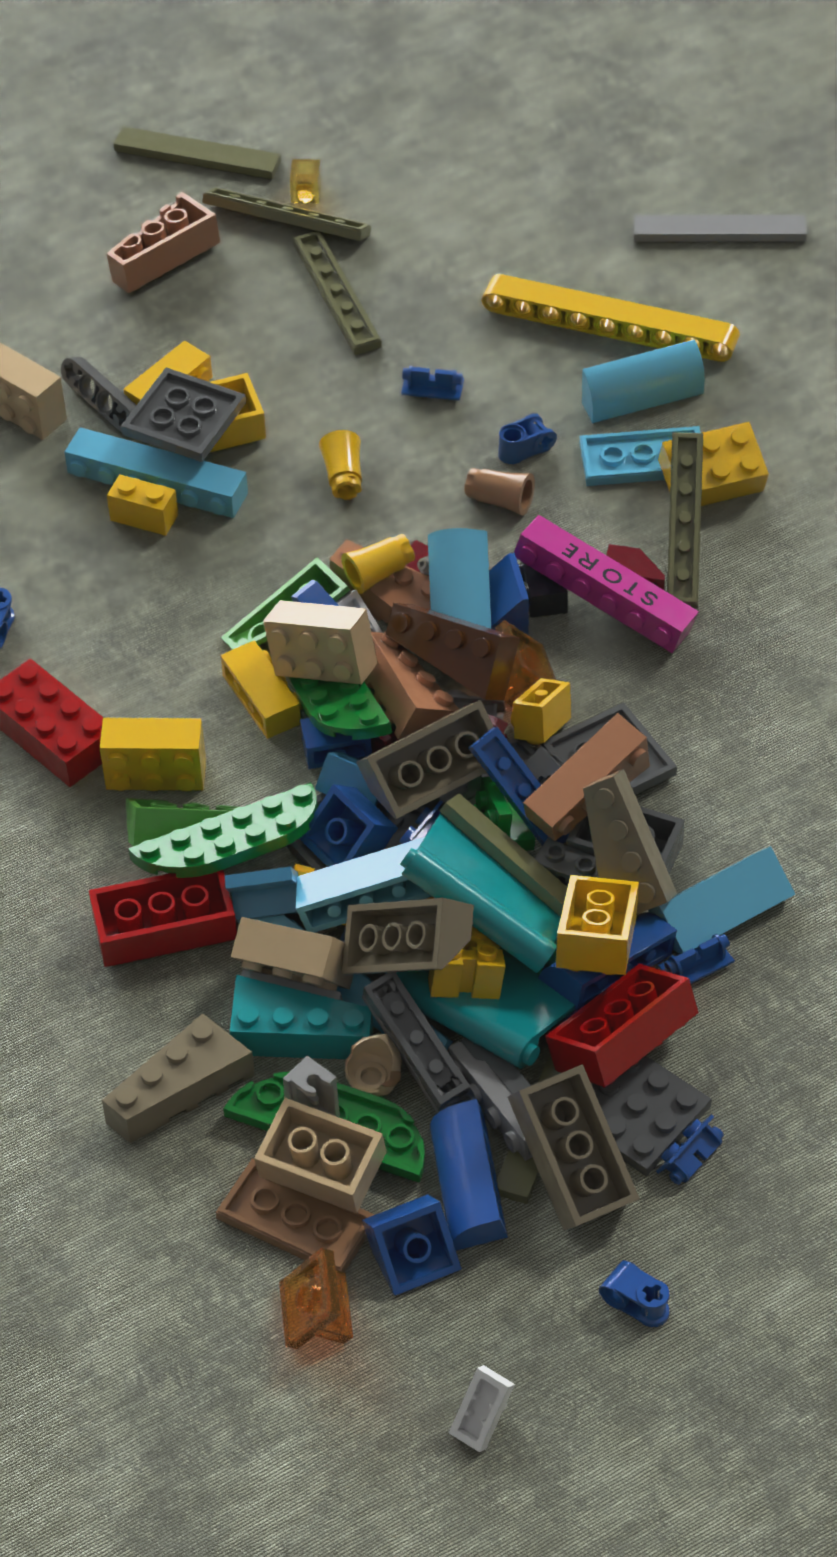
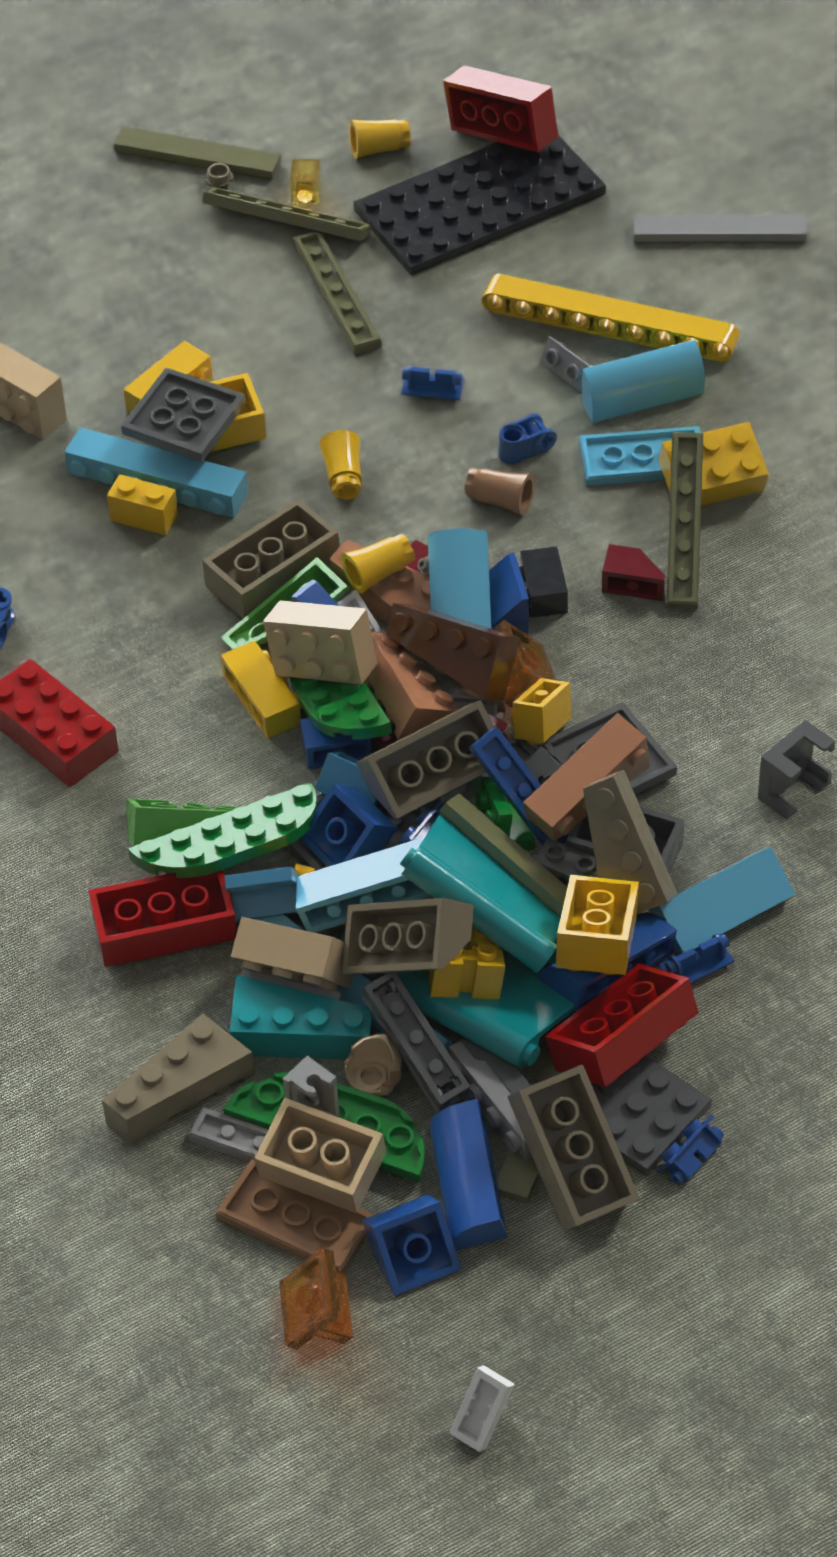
dark grey beam [61,357,136,432] -> none
yellow brick [100,718,206,791] -> none
nougat wedge [106,192,221,293] -> none
dark pink brick [514,515,699,653] -> none
blue piece [599,1260,669,1327] -> none
none -> light grey tile [188,1107,269,1162]
none -> dark tan brick [202,499,340,618]
none -> dark tan plate [206,163,233,189]
none -> yellow plant [349,119,411,159]
none -> black plate [353,136,606,276]
none -> red brick [443,66,559,152]
none -> light grey hinge [540,336,594,392]
none -> dark grey panel [758,720,835,820]

